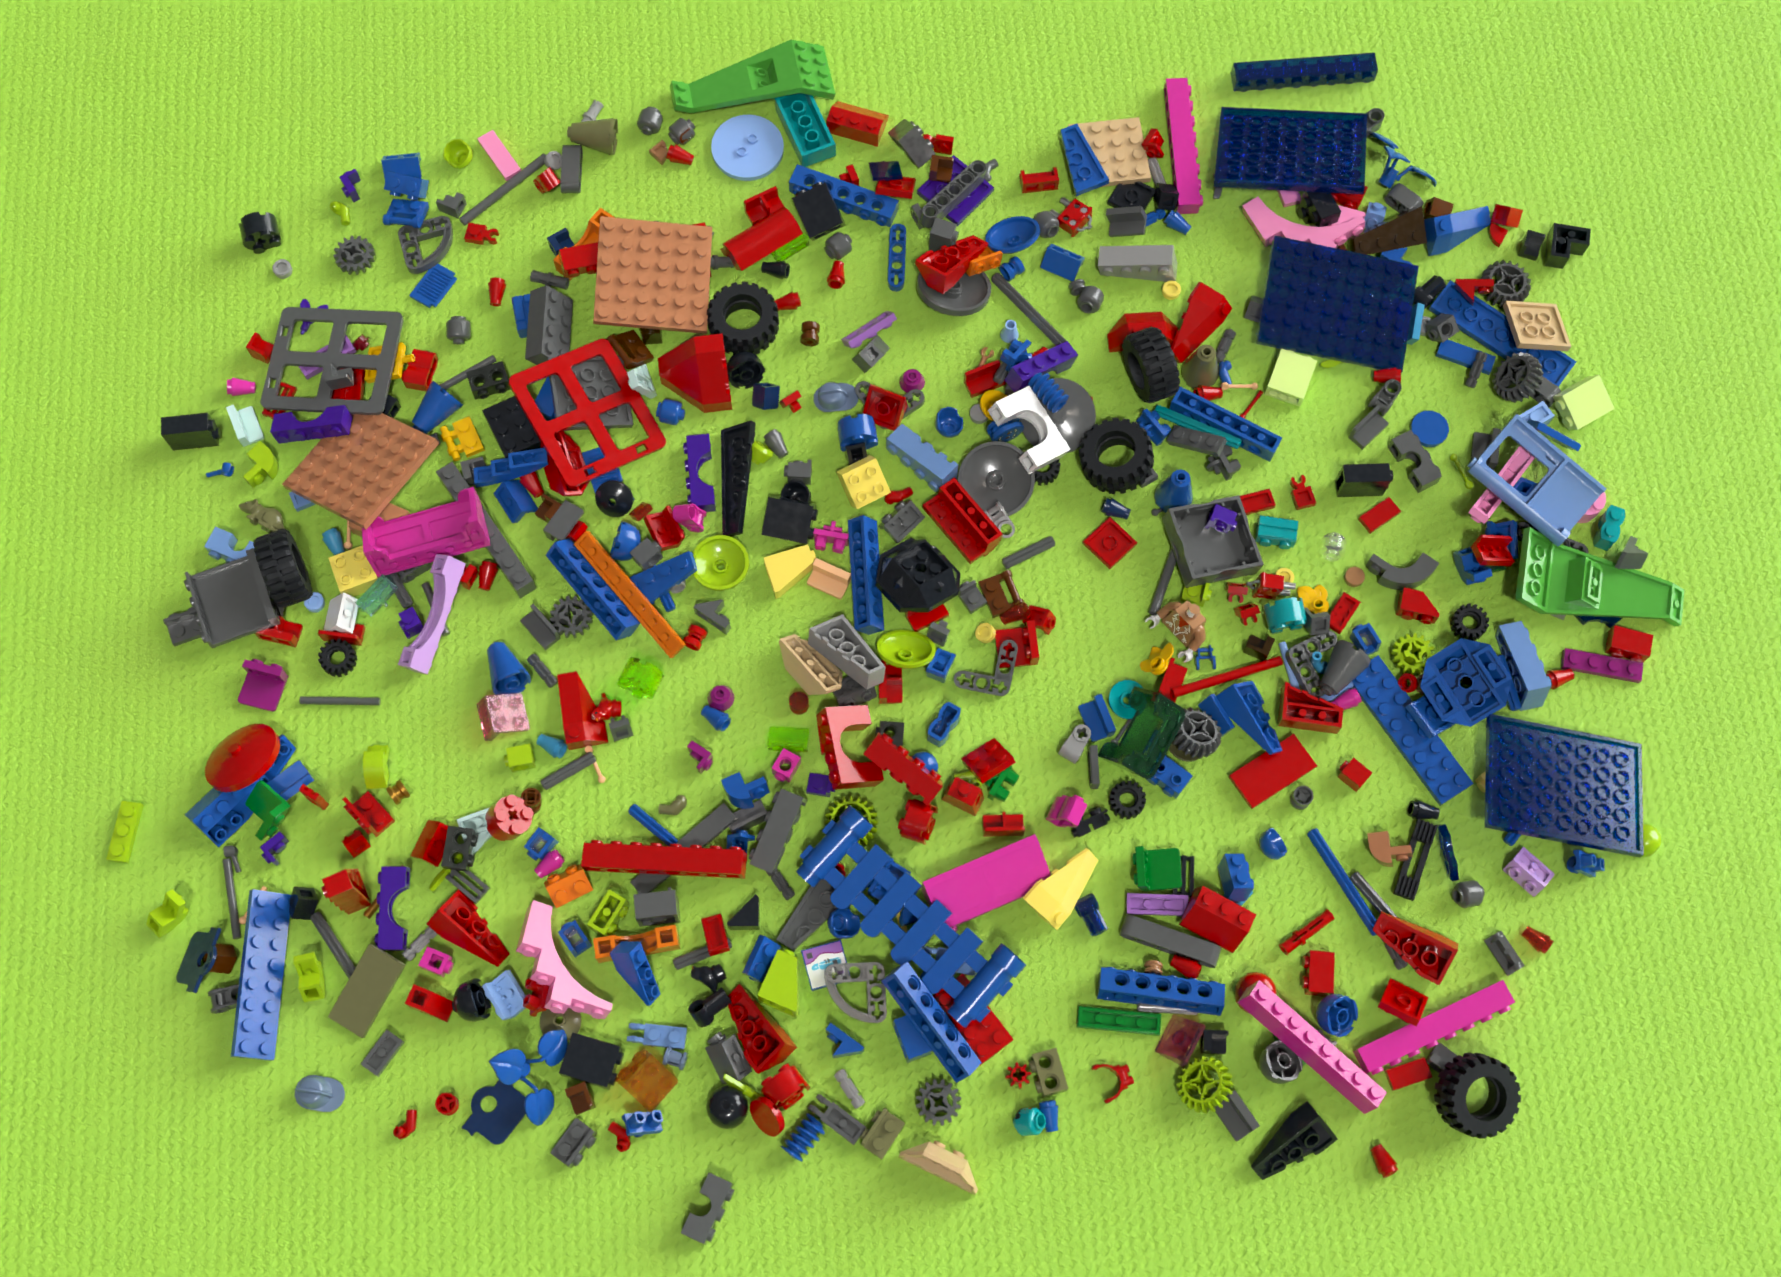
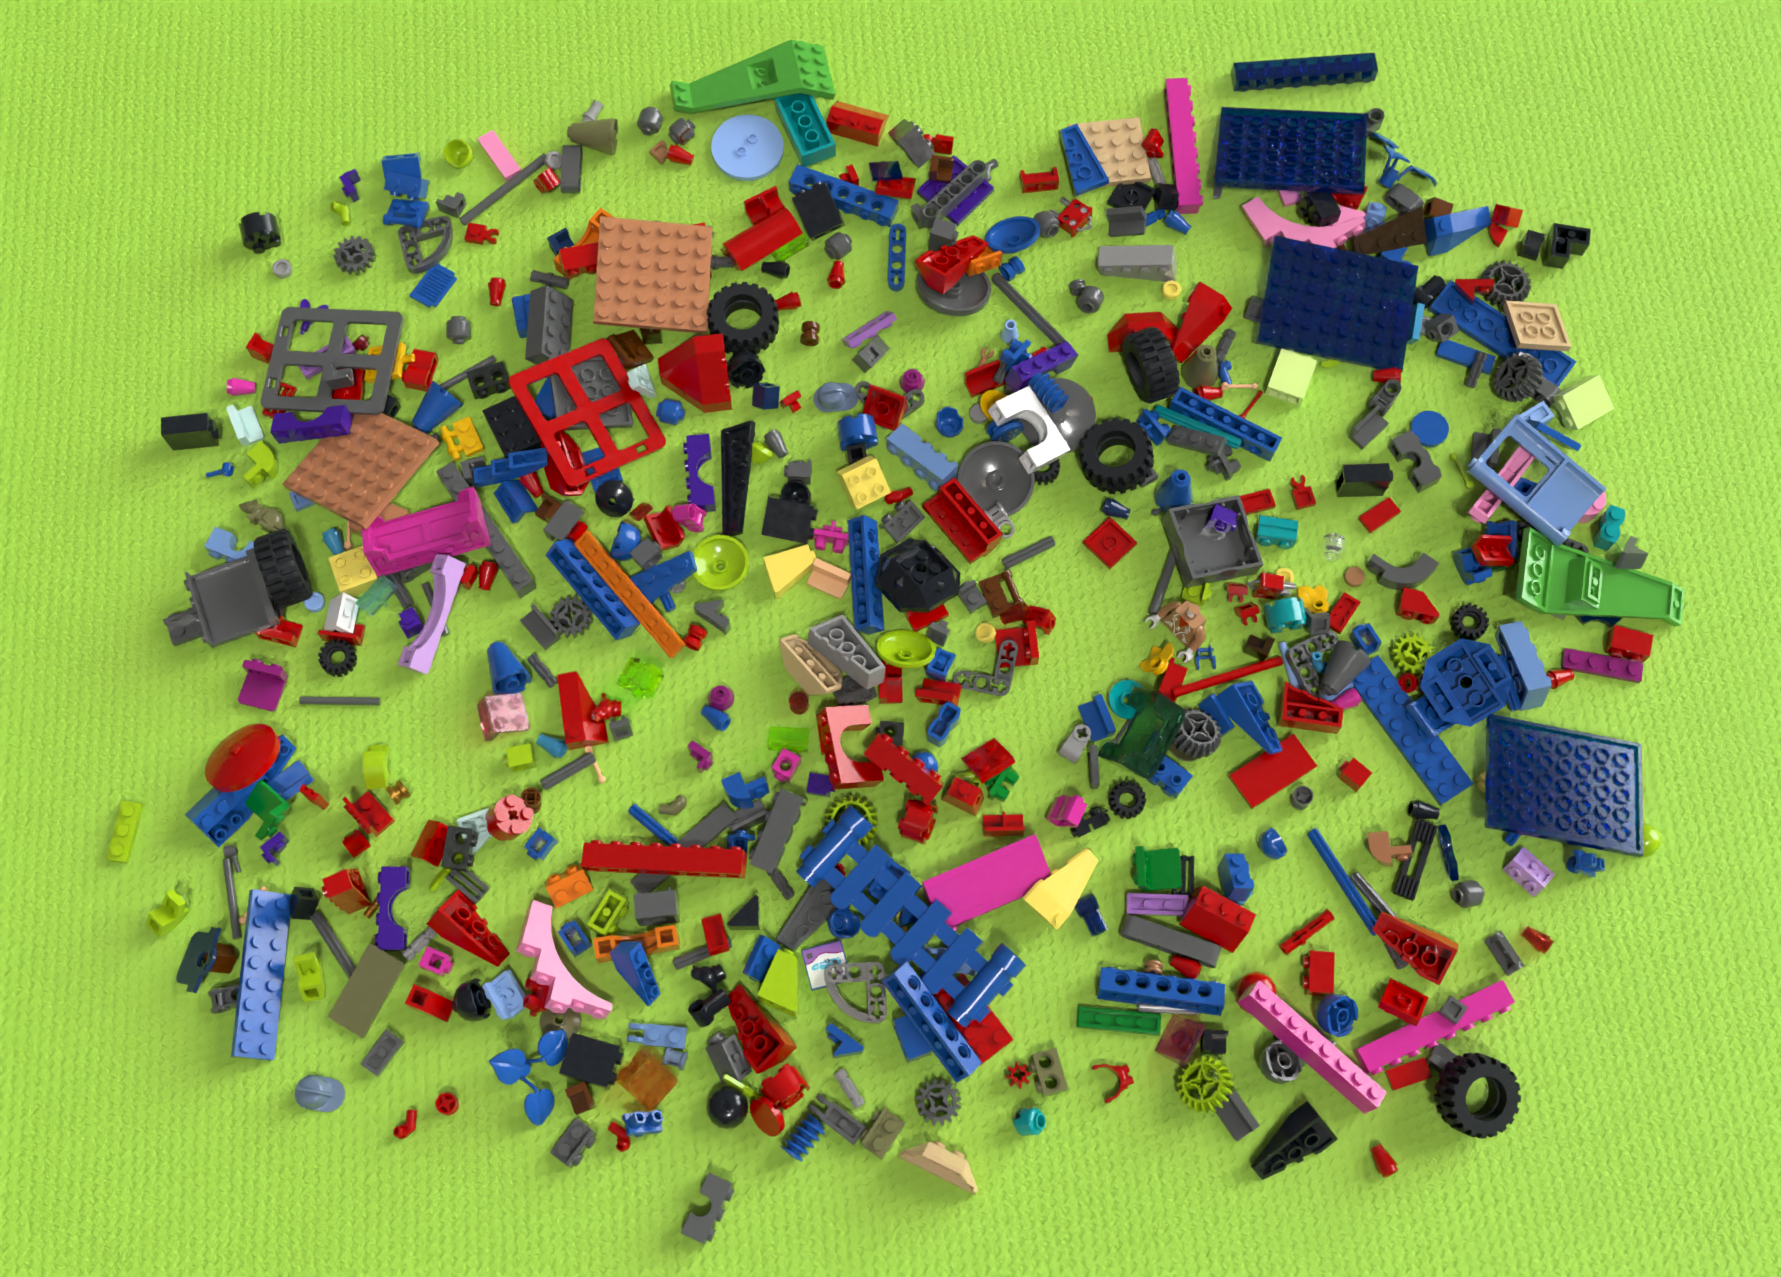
dark blue piece [462,1080,526,1145] -> none
dark pink cone [534,849,565,878] -> none
blue cone [1038,1100,1058,1132] -> none
blue panel [1040,244,1085,281] -> none
none -> red panel [915,679,962,706]
none -> dark grey tile [1437,995,1468,1025]

